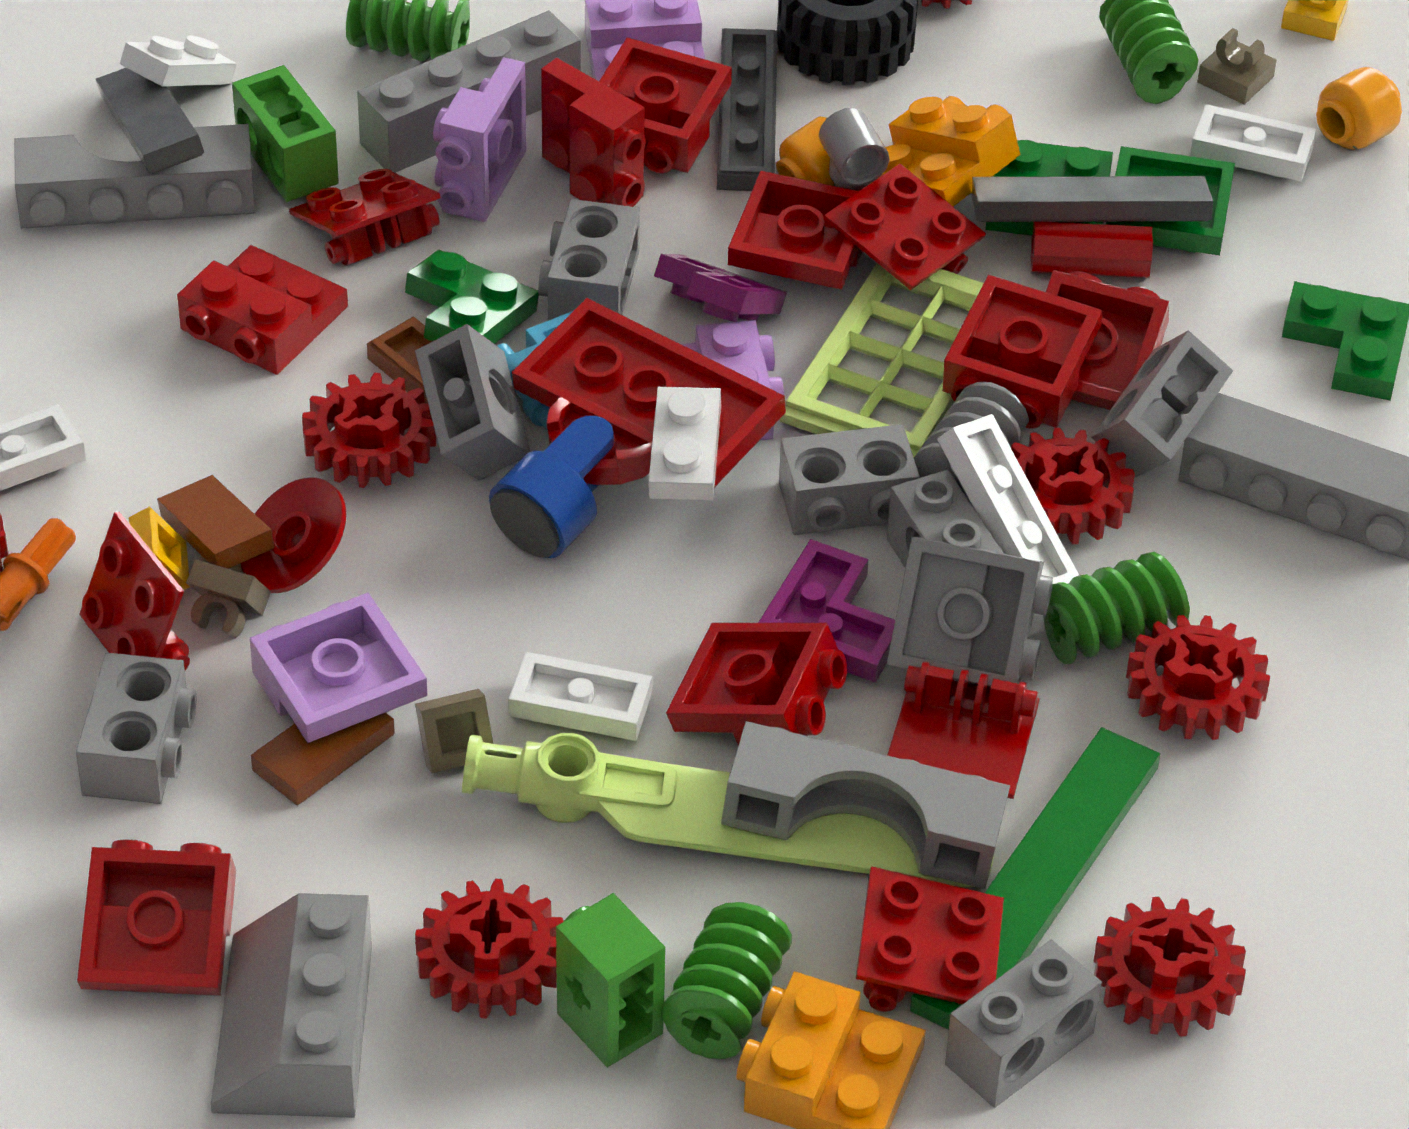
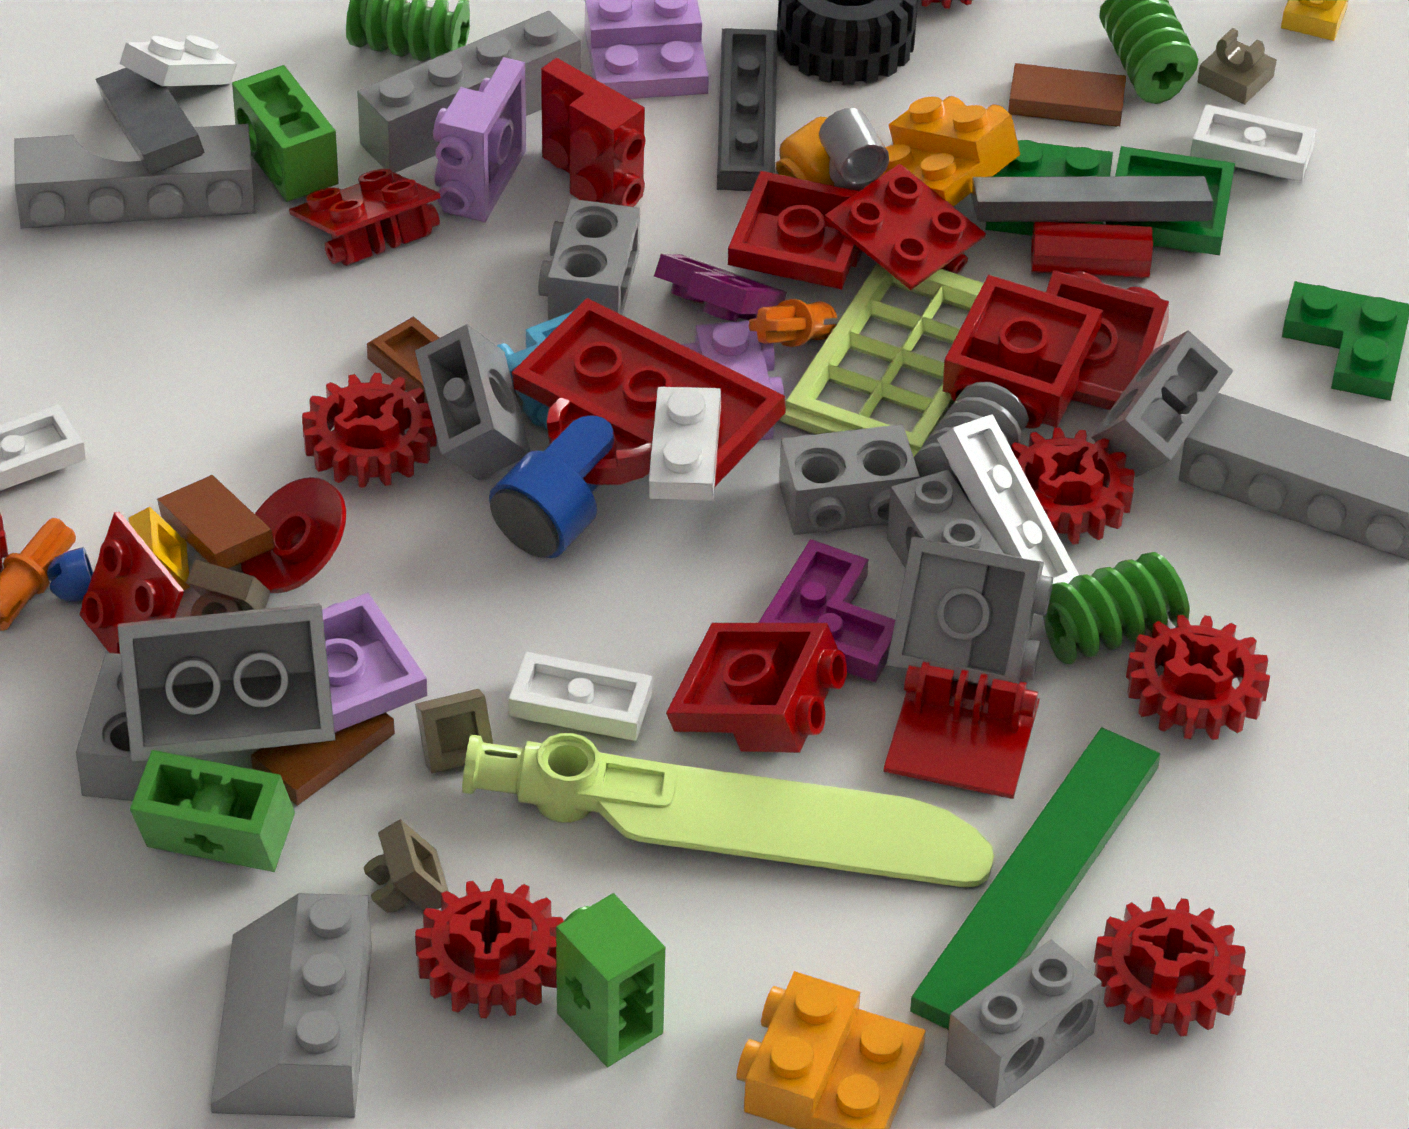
red plate [77,839,236,996] -> none
red plate [177,245,348,375] -> none
green plate [405,249,539,344] -> none
red plate [599,37,732,174] -> none
bright green piece [662,902,792,1059] -> none
light grey arch [721,721,1010,889] -> none
red hinge [855,866,1004,1012] -> none
light orange head [1316,67,1402,150] -> none
none -> blue hinge [47,547,93,602]
none -> light grey slope [117,603,335,762]
none -> bright green brick [130,750,295,872]
none -> dark tan tile [364,819,448,913]
none -> orange axle [748,299,837,347]
none -> dark orange tile [1008,63,1126,127]

